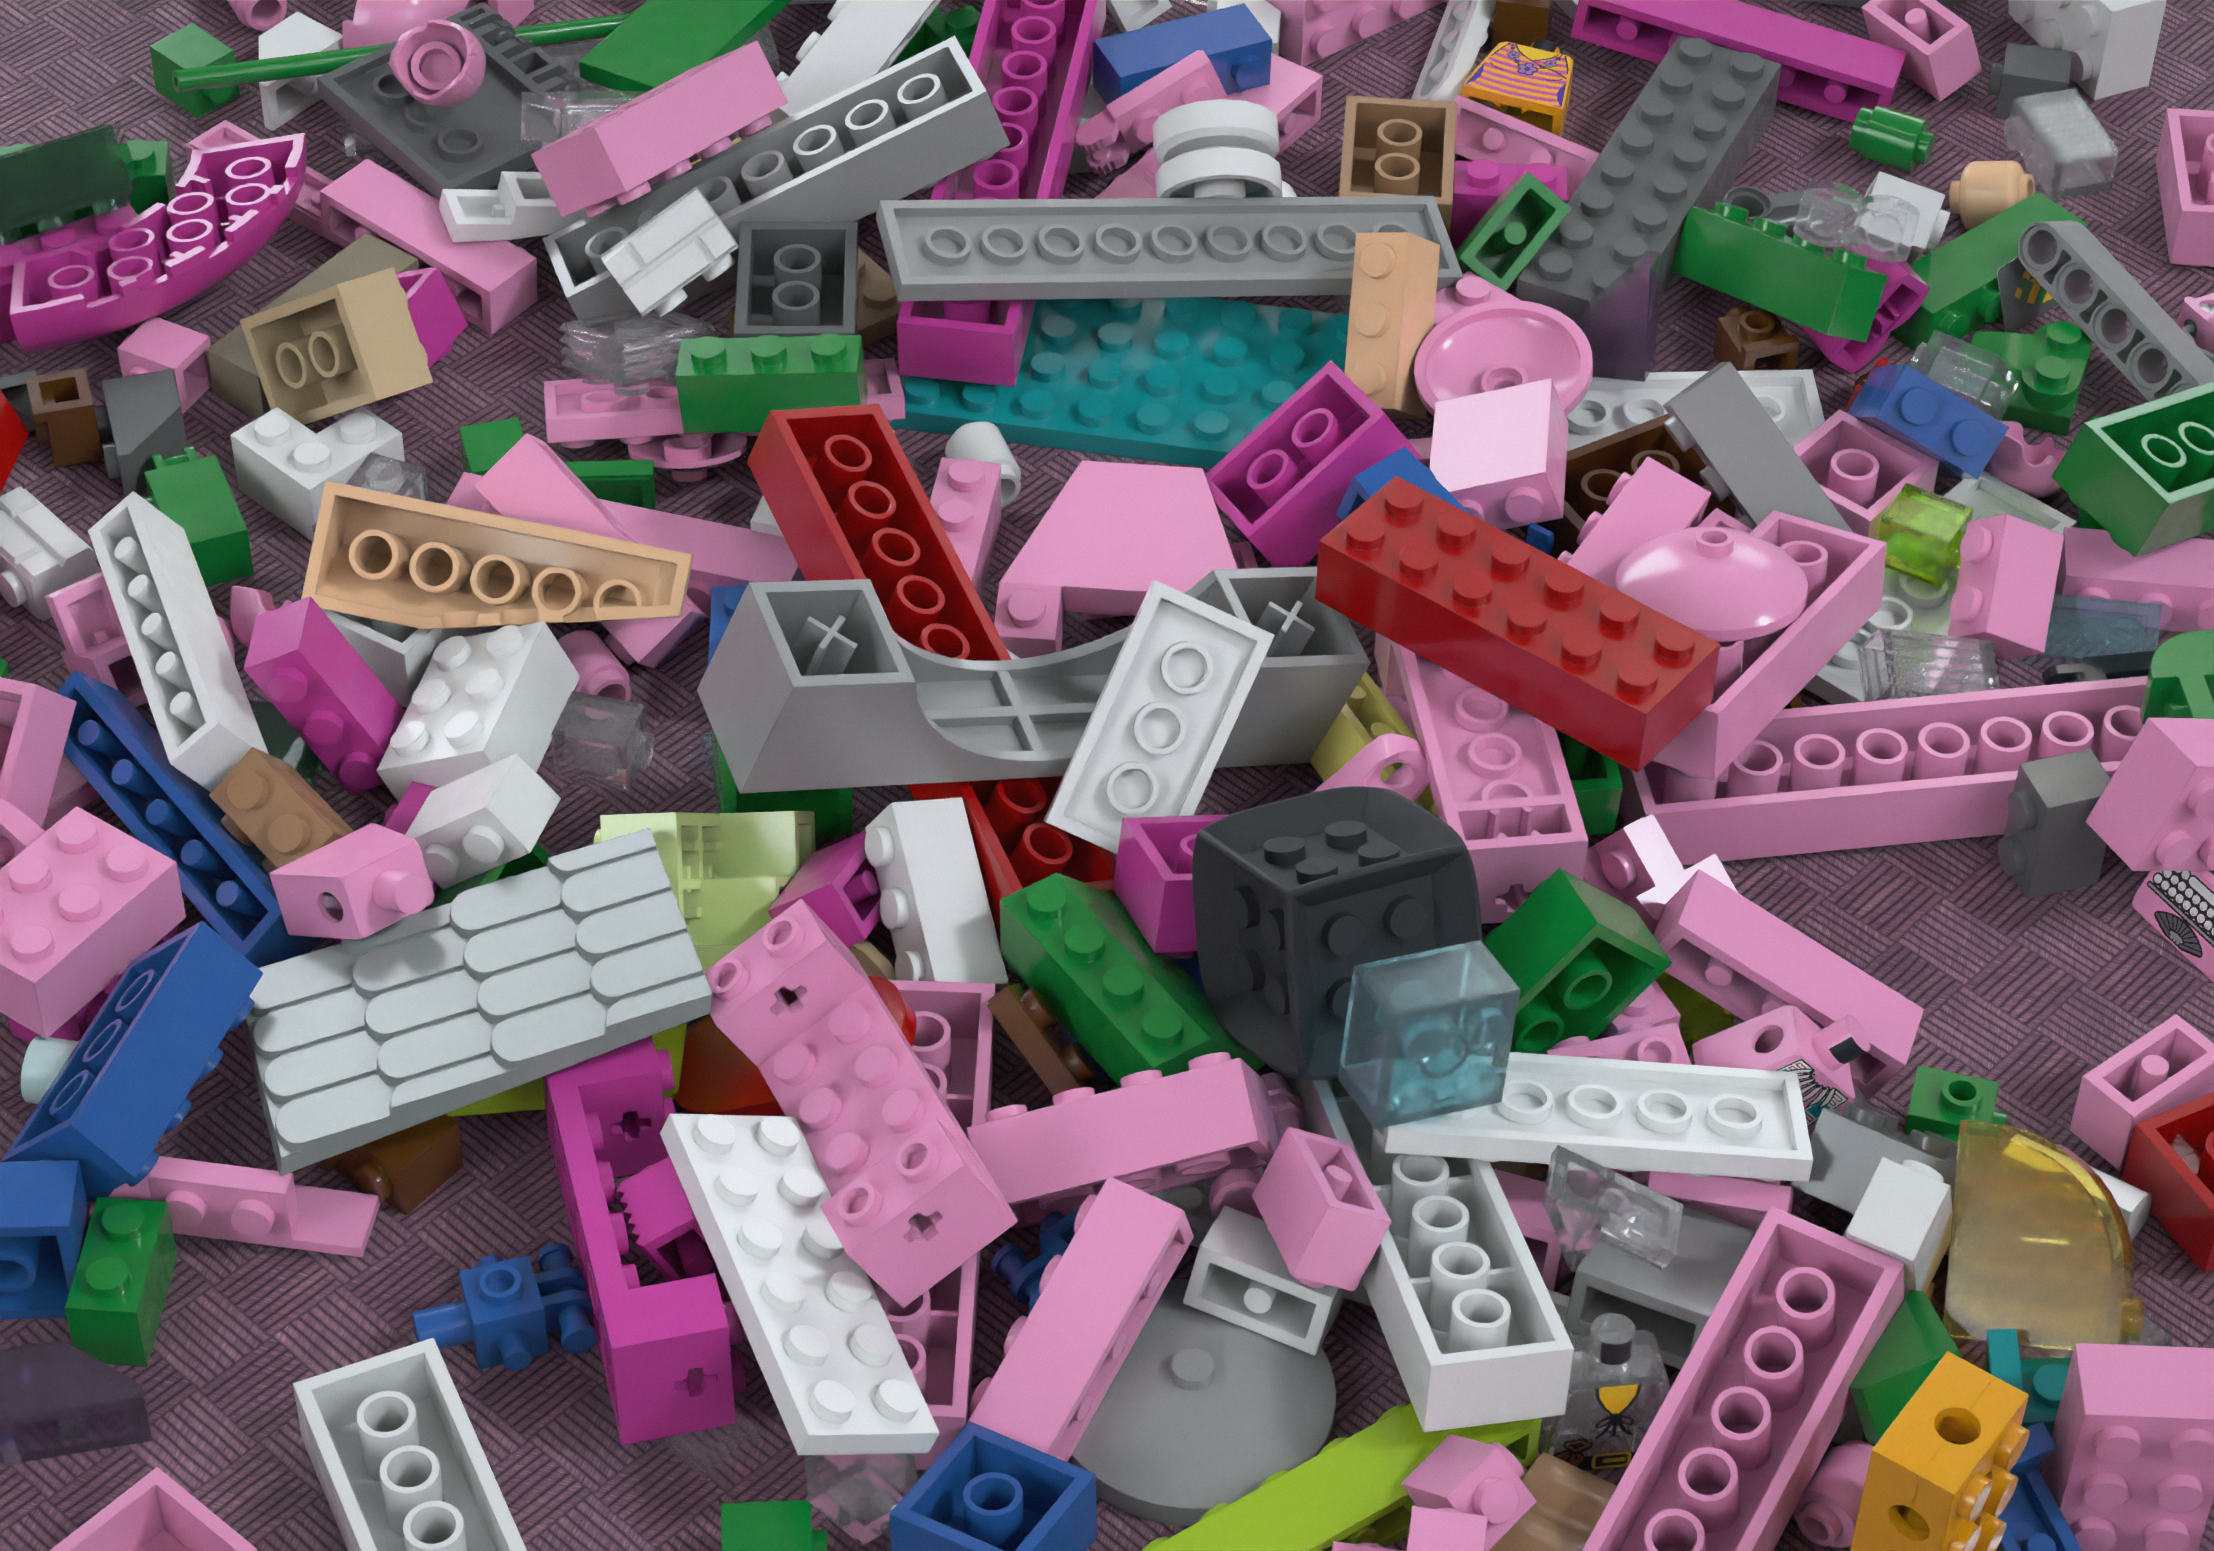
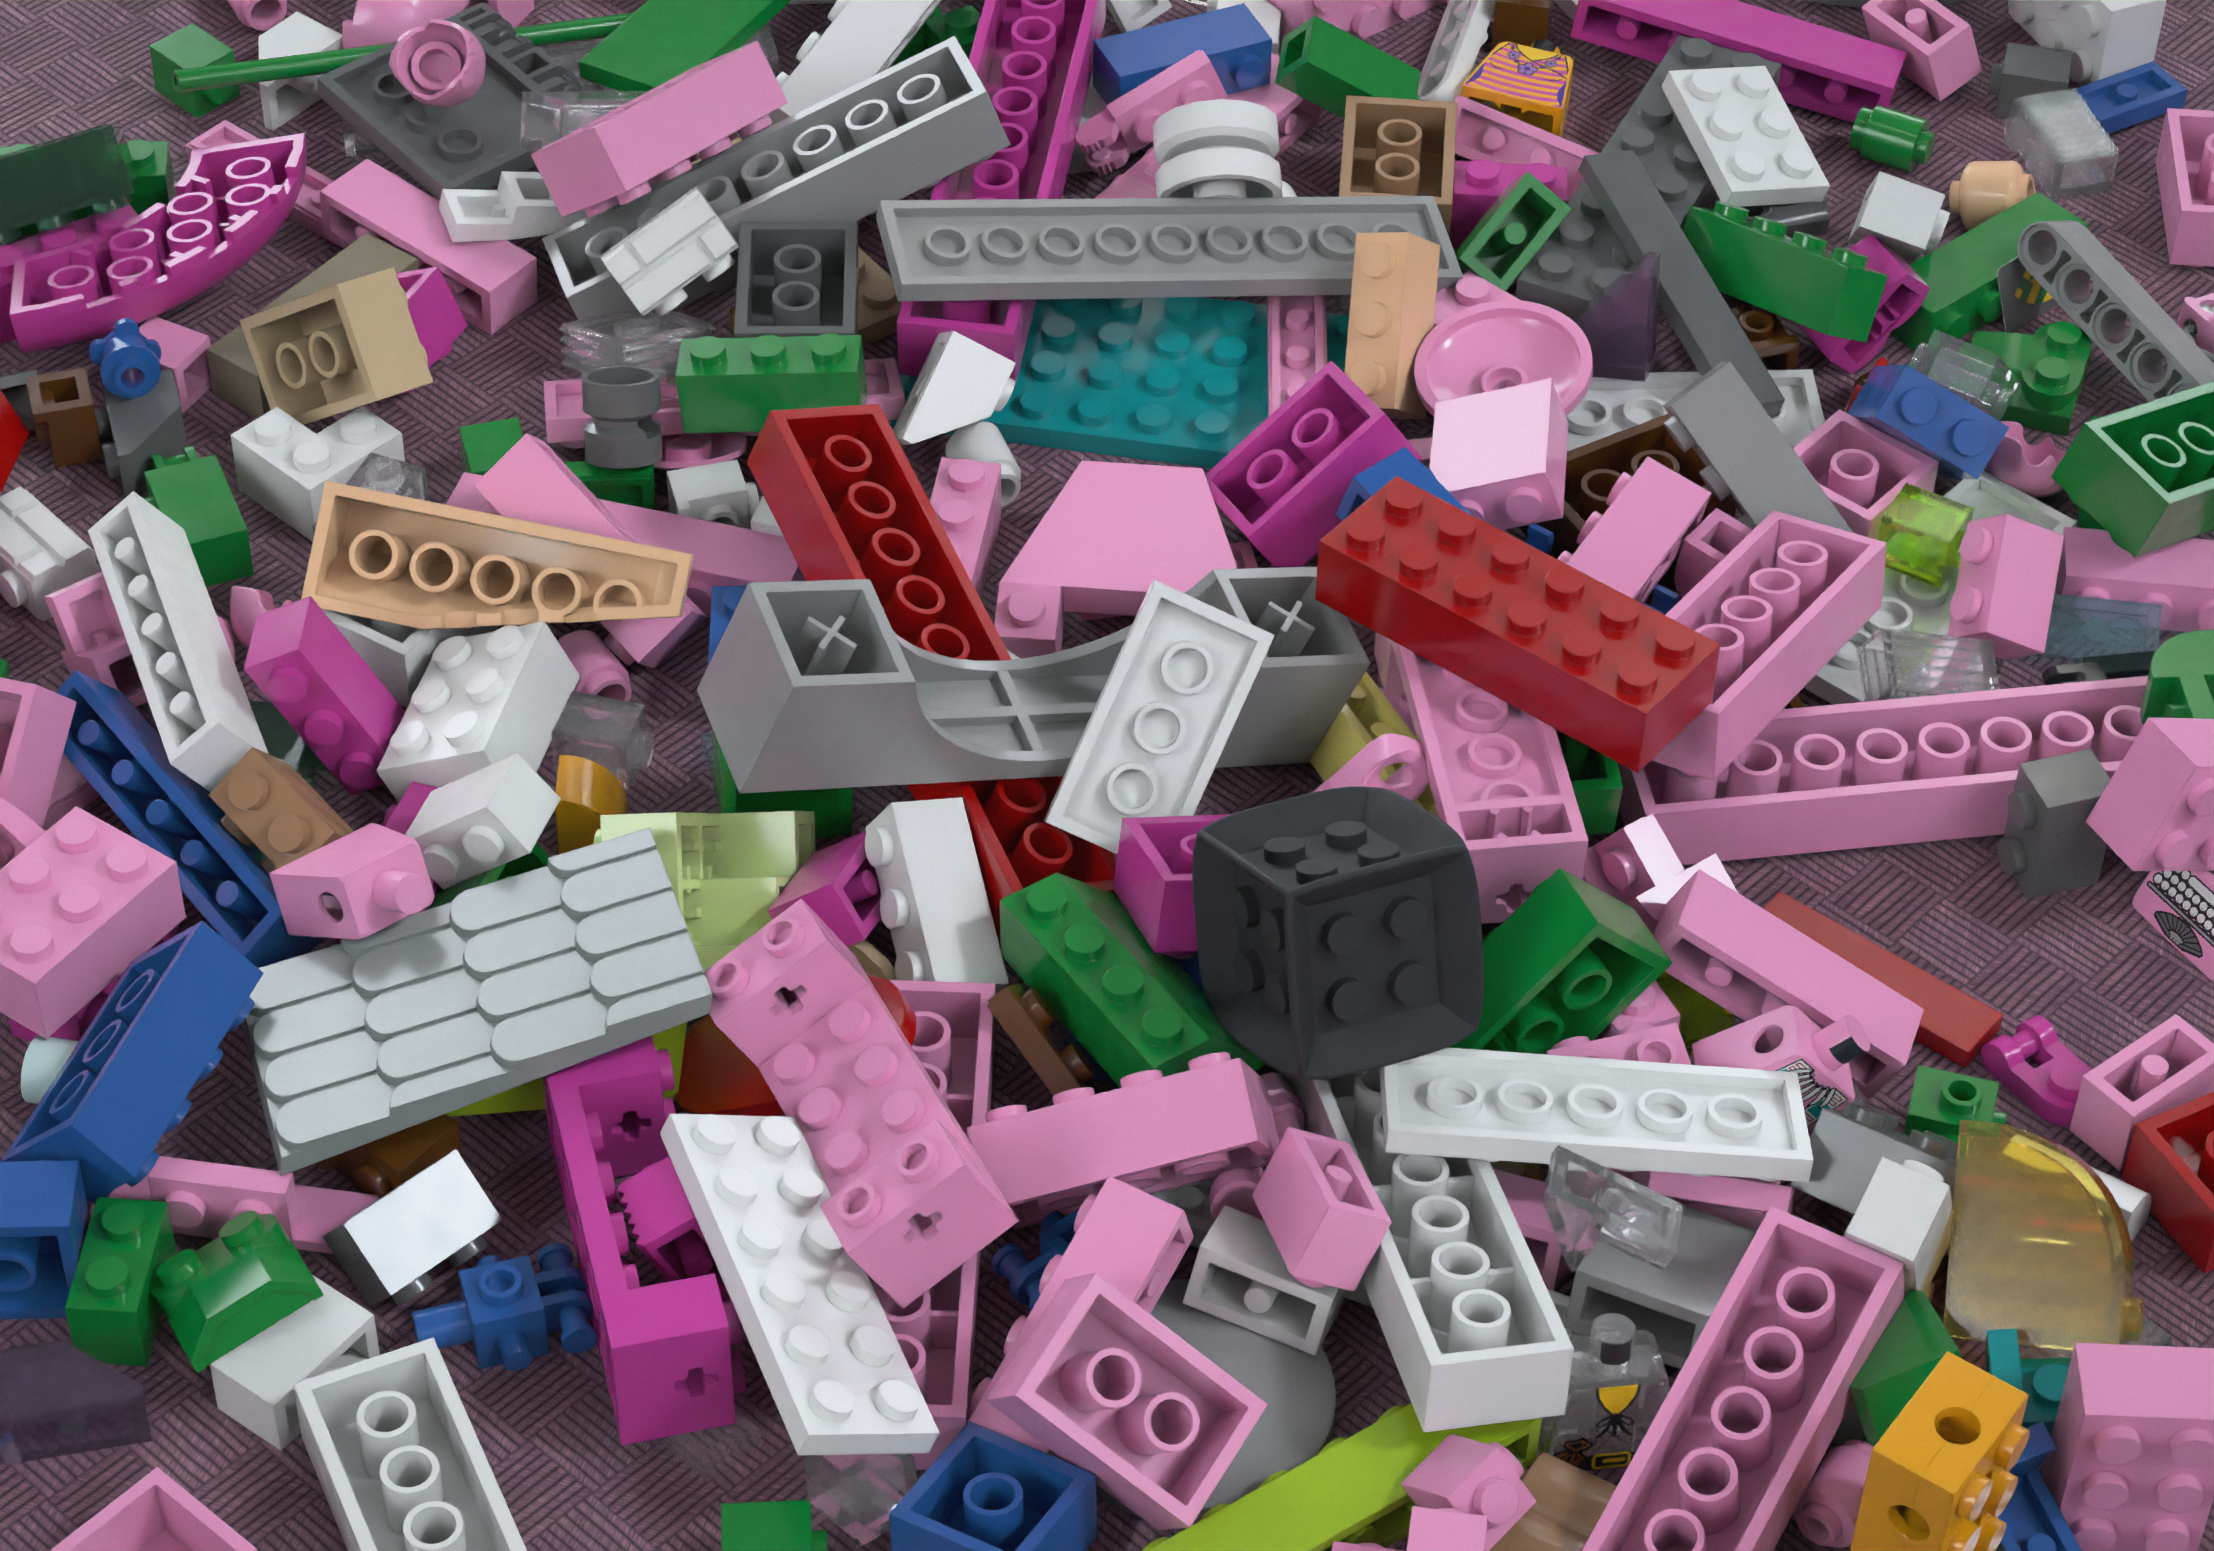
clear light blue brick [1338,940,1520,1129] -> none
bright pink dish [1615,526,1808,642] -> none
clear brick [1793,180,1920,262] -> none
none -> blue brick [88,318,162,399]
none -> green slope [151,1211,324,1373]
none -> white brick [210,1275,380,1451]
none -> brick [323,1150,502,1307]
none -> light orange brick [555,755,628,854]
none -> dark grey wheel [582,366,662,469]
none -> white brick [666,460,760,529]
none -> white slope [893,331,1016,445]
none -> bright pink brick [986,1273,1268,1530]
none -> bright pink tile [1267,295,1327,417]
none -> green brick [1275,15,1421,119]
none -> dark grey tile [1578,150,1785,415]
none -> white plate [1661,66,1830,207]
none -> red tile [1763,891,2004,1068]
none -> dark pink plate [1981,1015,2092,1127]
none -> blue plate [2064,61,2187,138]

